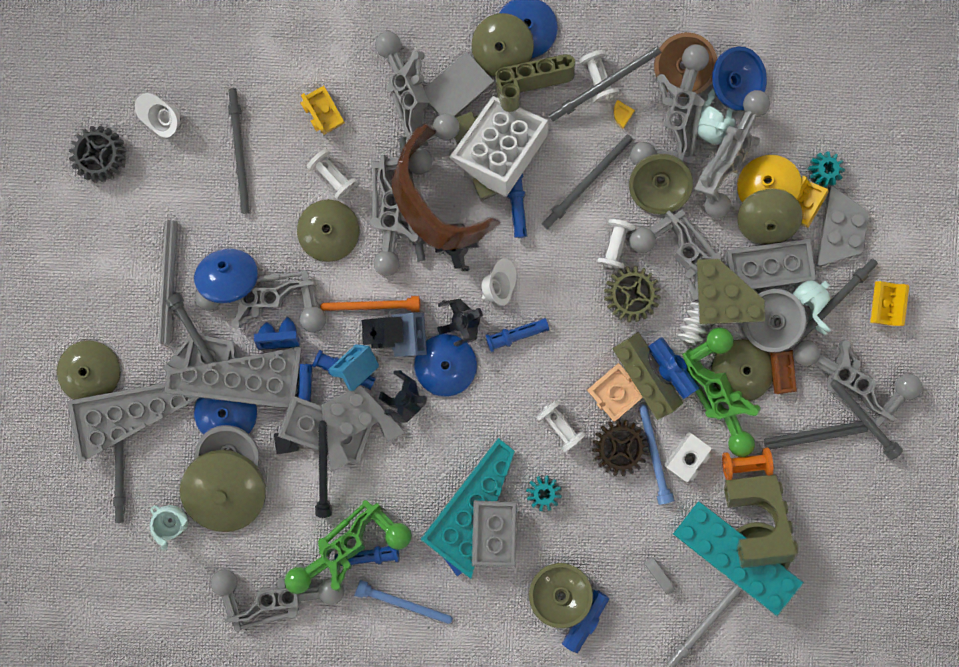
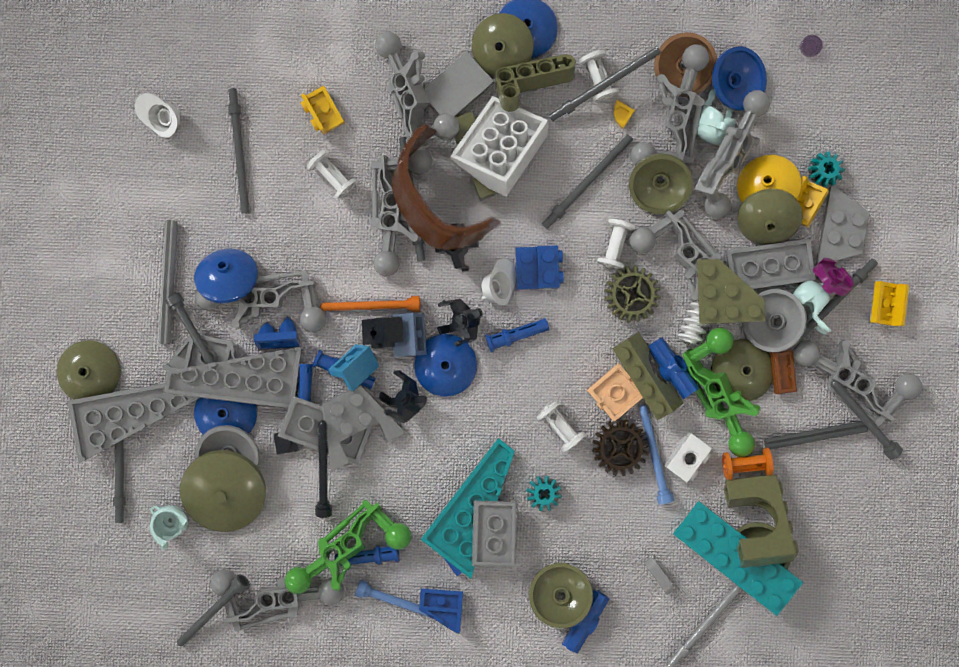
dark grey gear [68,126,127,183] -> none
olive dish [297,199,360,262] -> none
blue pin [507,174,528,238] -> none
none -> dark grey piece [177,574,250,646]
none -> blue wing [419,588,463,634]
none -> blue plate [515,245,564,290]
none -> clear purple tile [800,35,823,57]
none -> magenta plate [813,258,854,296]

